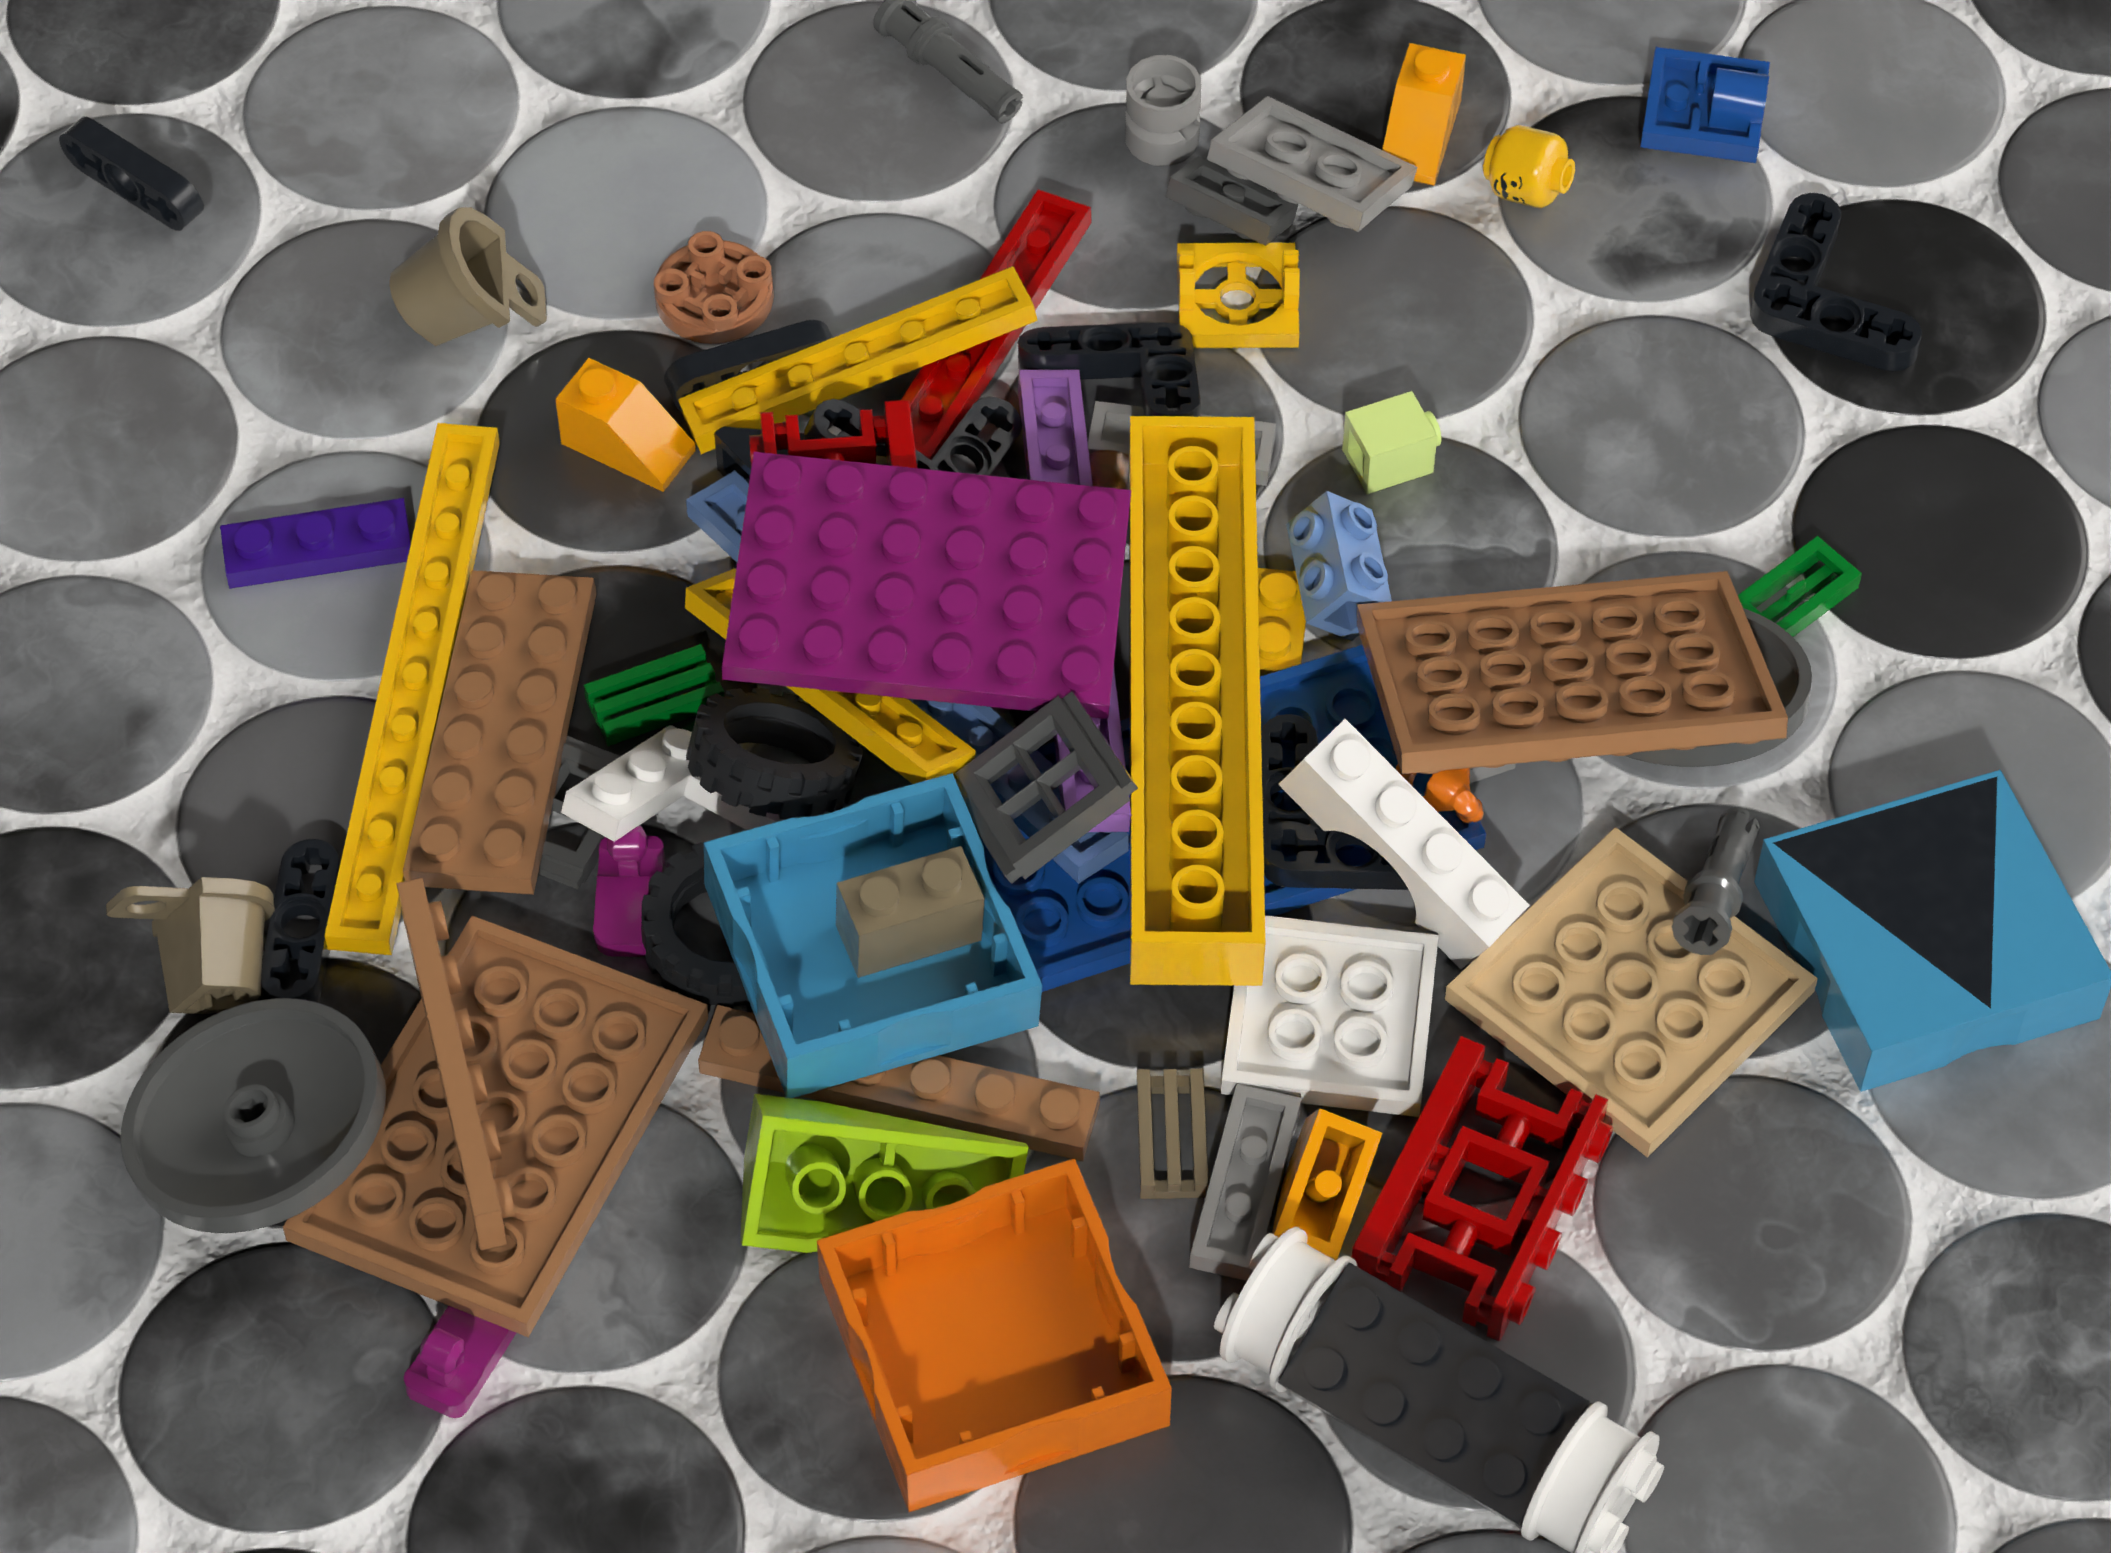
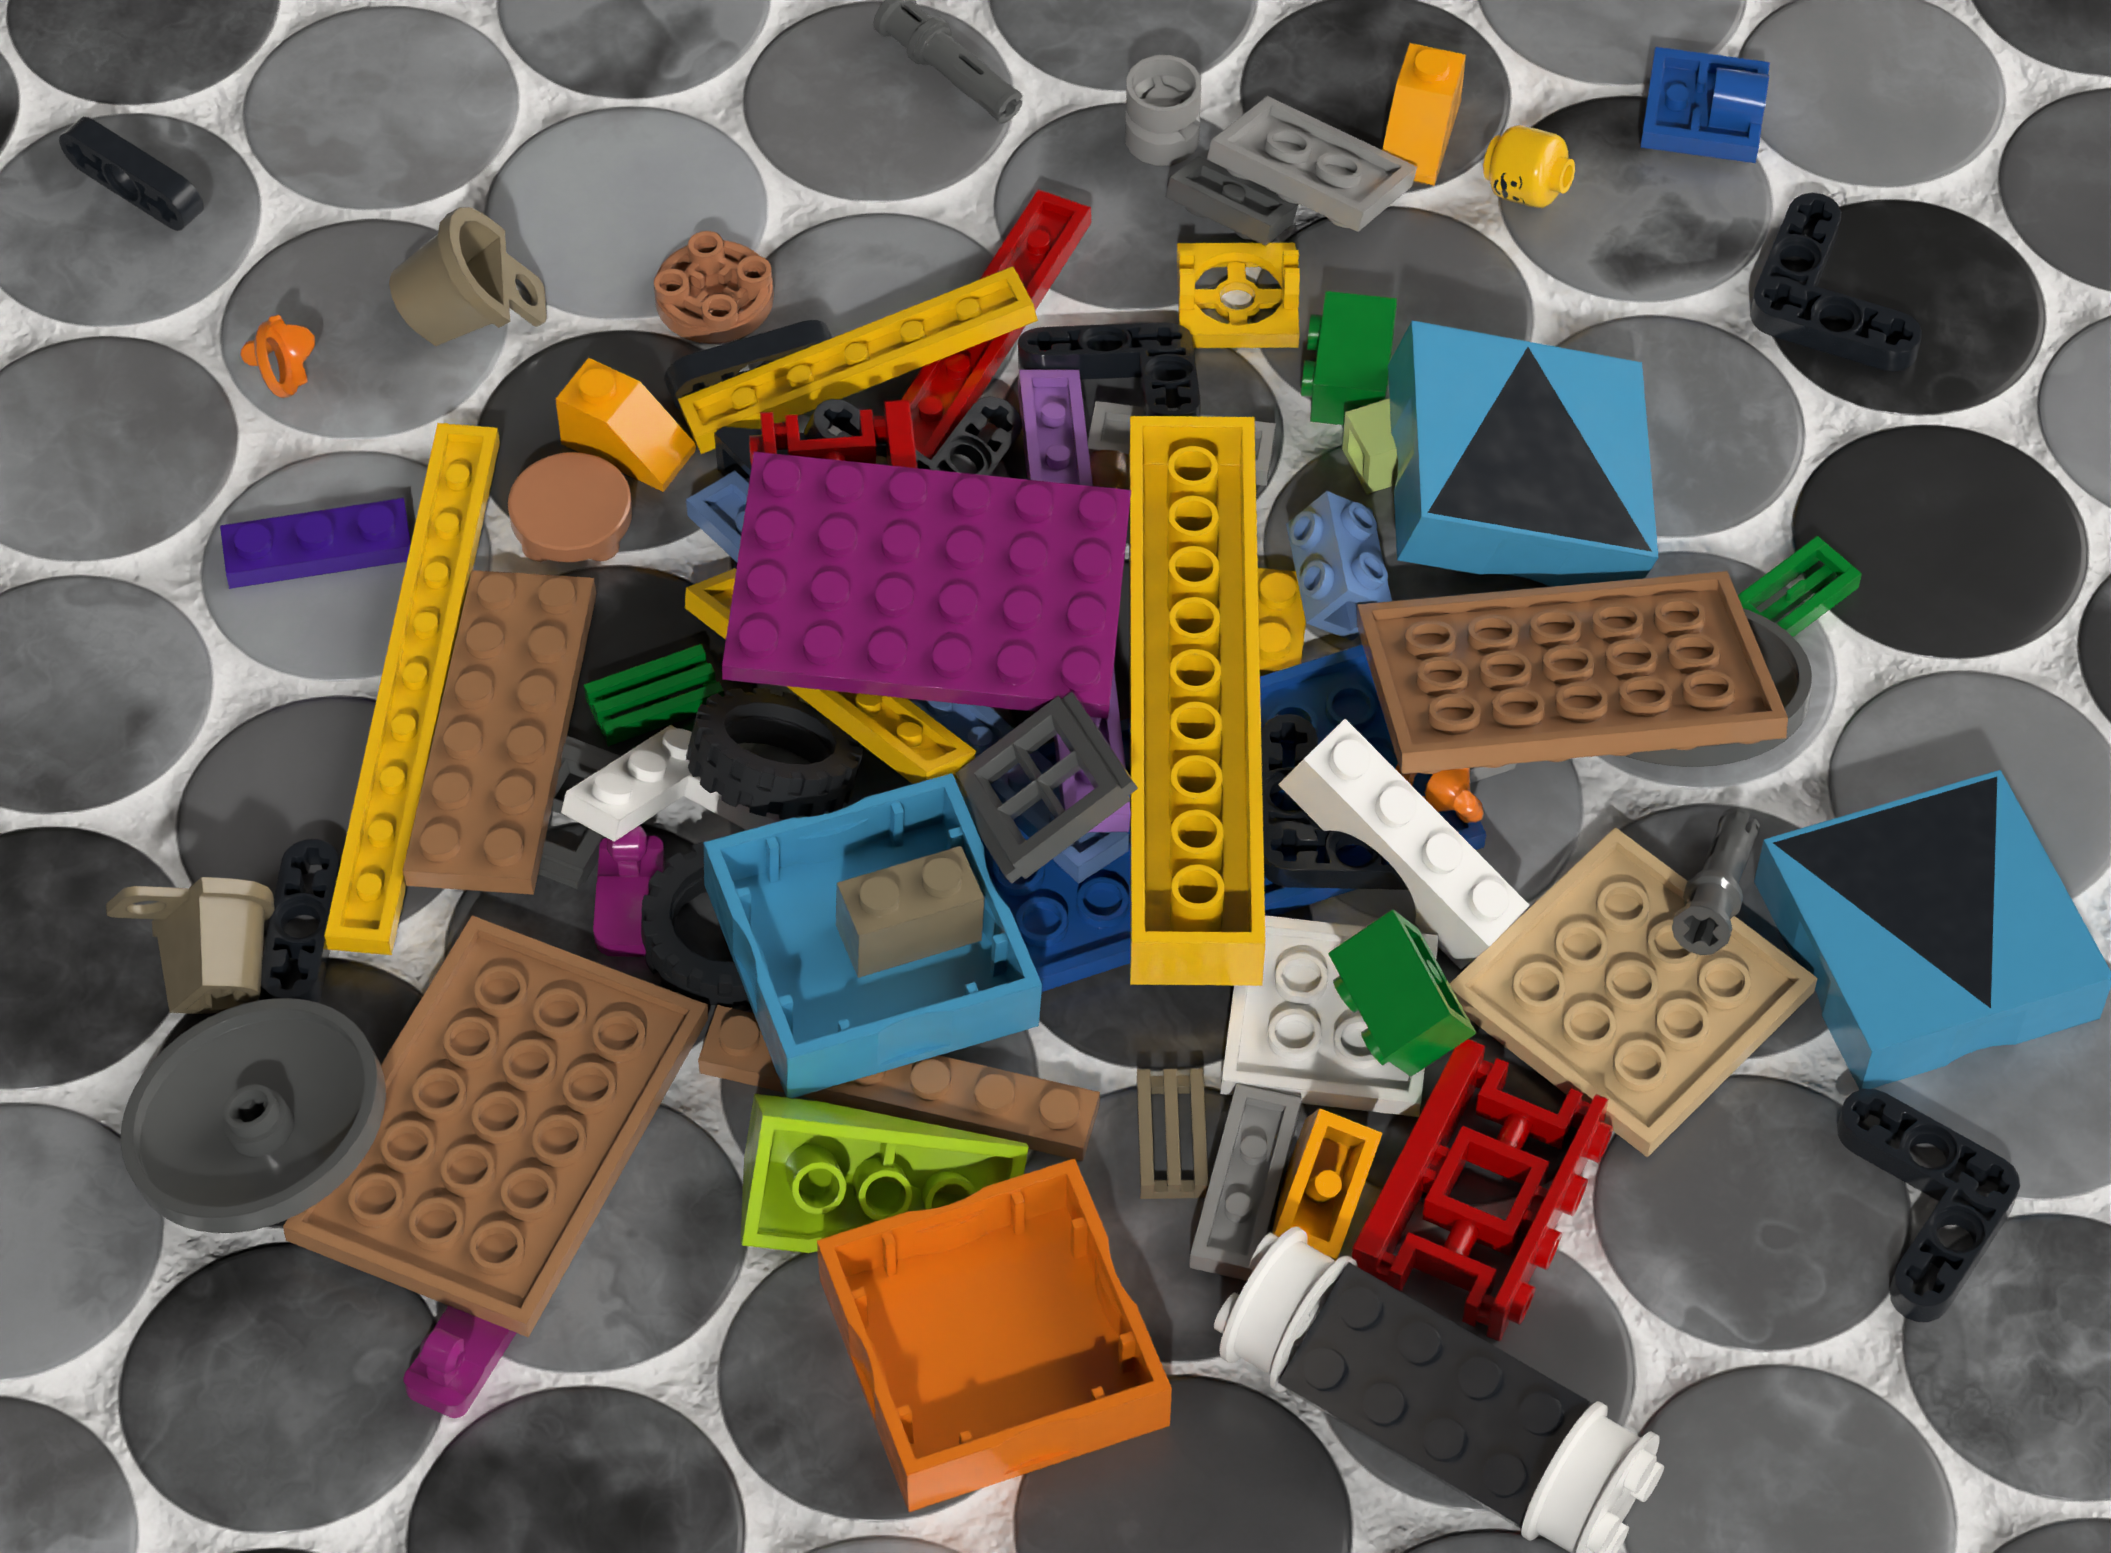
medium nougat plate [396,878,515,1251] -> none
none -> orange piece [241,315,315,398]
none -> nougat tile [508,452,632,562]
none -> green brick [1301,291,1397,425]
none -> green brick [1328,909,1476,1077]
none -> dark azure tile [1388,320,1658,587]
none -> black beam [1837,1089,2020,1322]

